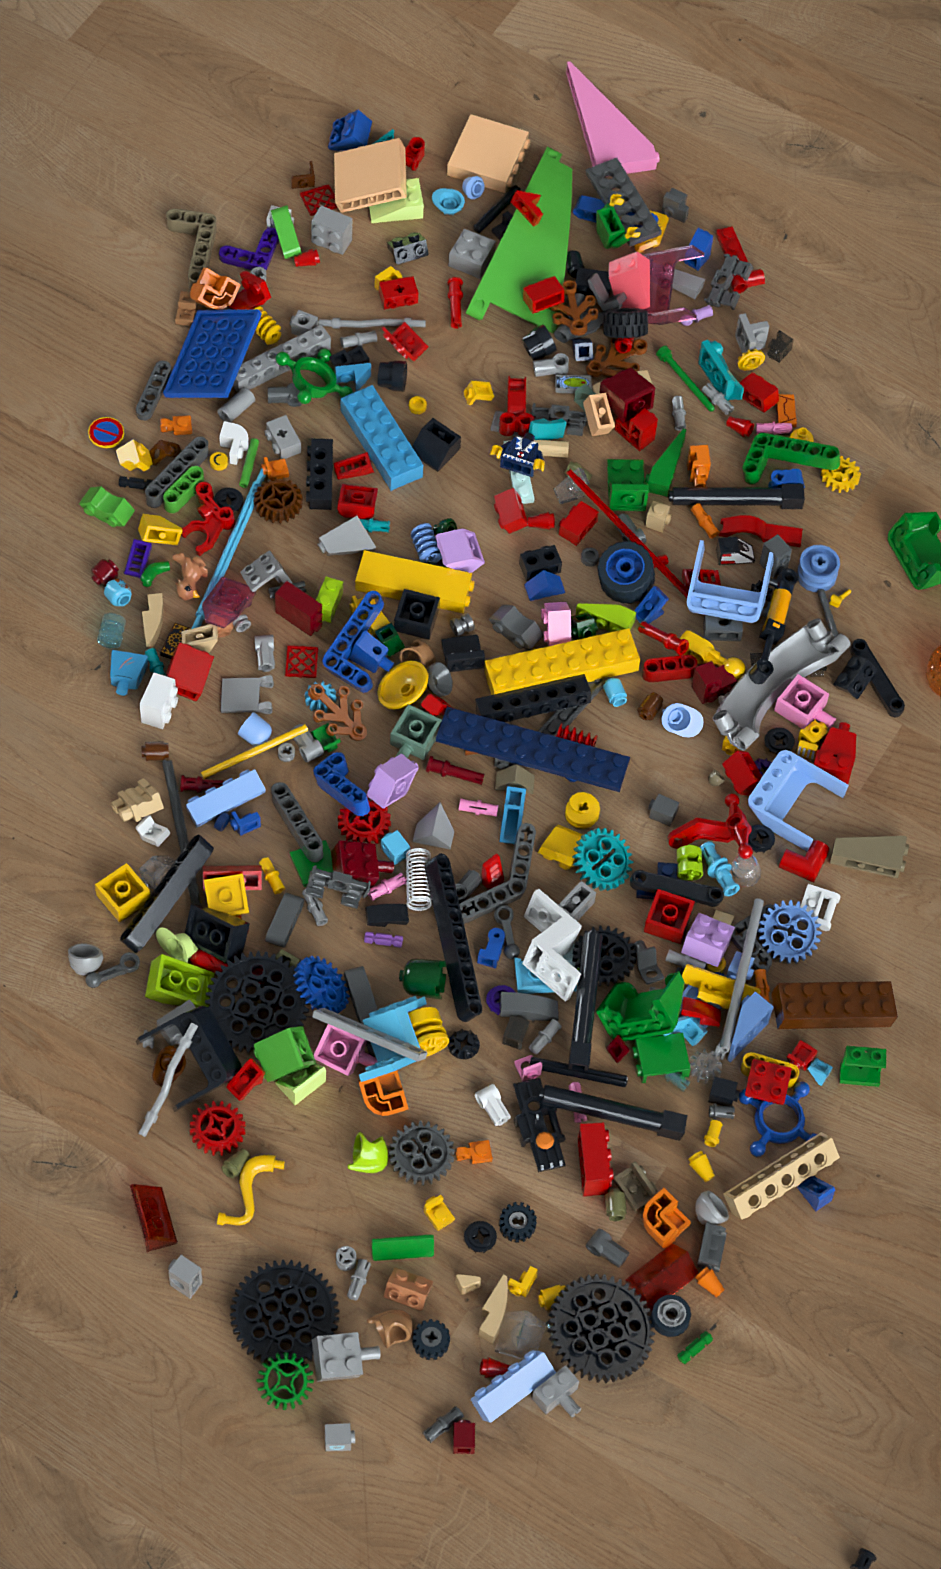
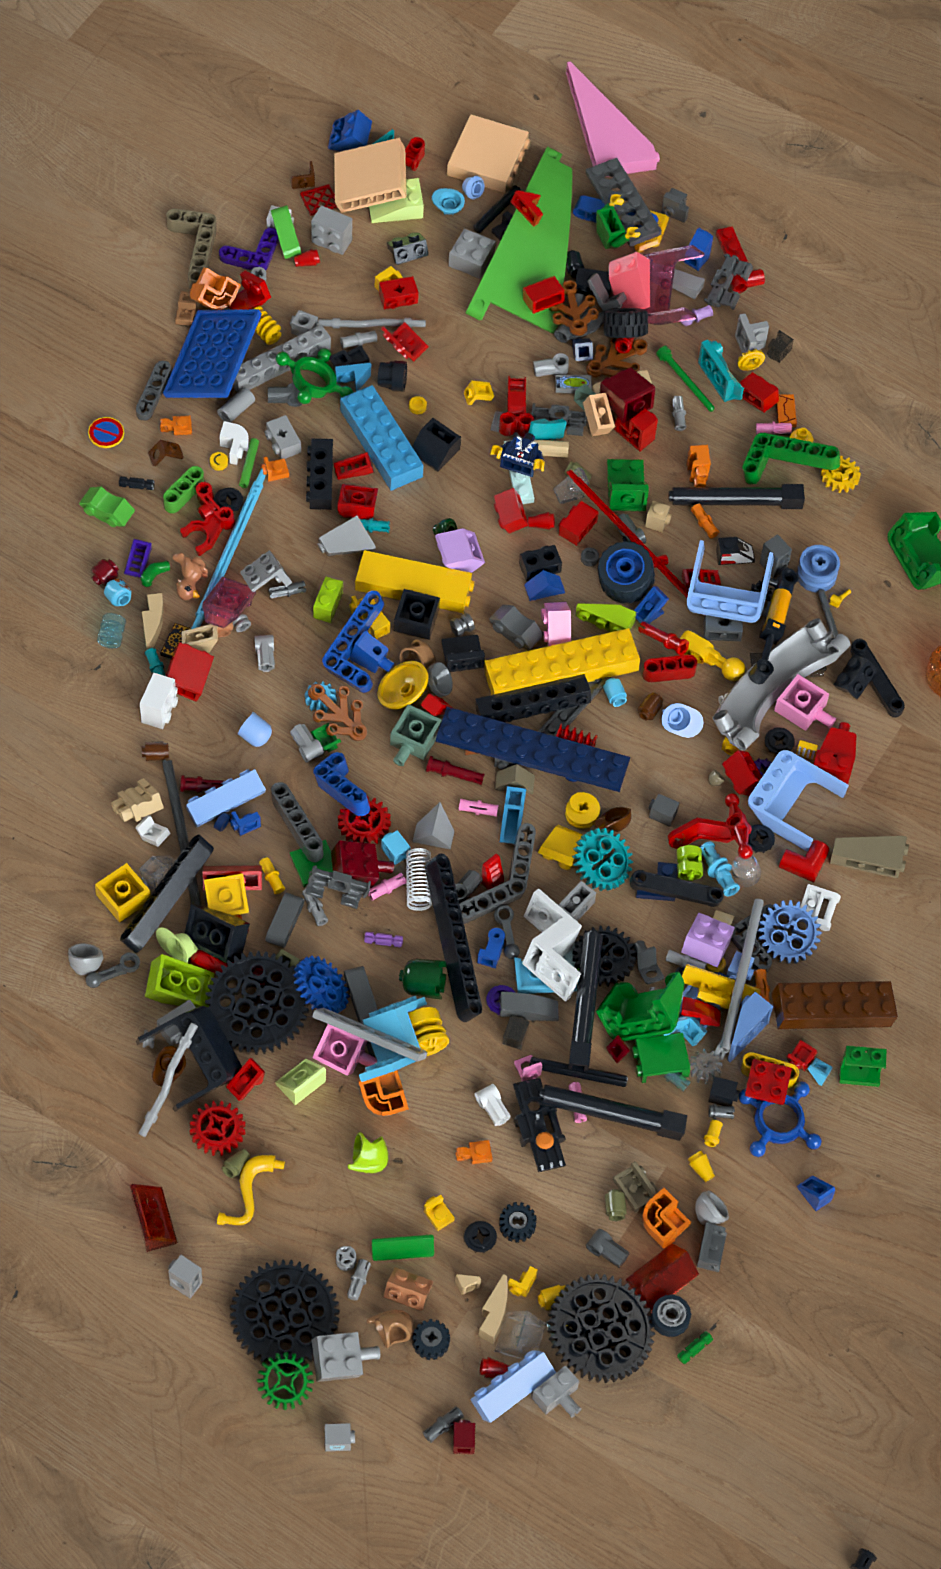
dark azure torso [110,650,148,696] -> none
yellow brick [116,439,153,471] -> none
yellow slope [138,514,182,545] -> none
dark grey beam [145,437,209,508] -> none
yellow piece [201,724,308,779] -> none
light grey flag [221,675,274,714] -> none
reddish brown gear [253,477,303,525] -> none
bright green slope [253,1026,317,1082] -> none
dark red brick [275,581,323,637] -> none
light grey bush [278,743,295,762] -> none
red window [285,645,318,678] -> none
black slope [365,904,409,927] -> none
lavender brick [366,754,419,809] -> none
dark green brick [375,623,405,657] -> none
dark grey gear [389,1121,455,1186] -> none
medium blue piece [410,523,442,565] -> none
red pin [447,277,463,329] -> none
black gear [448,1029,480,1060] -> none
black piece [522,324,557,361] -> none
light grey axle [529,1019,562,1054] -> none
dark green brick [571,612,598,640] -> none
red brick [577,1123,613,1196] -> none
red brick [644,889,695,944] -> none
green slope [645,429,687,497] -> none
dark red brick [692,661,737,704] -> none
orange cone [695,1267,725,1298] -> none
light grey pin [702,383,734,415] -> none
red piece [719,515,803,548] -> none
tan brick [724,1132,840,1220] -> none
red cone [726,416,754,437] -> none
blue piece [768,469,805,488] -> none
yellow brick [798,720,828,746] -> none
none -> reddish brown piece [594,807,632,832]

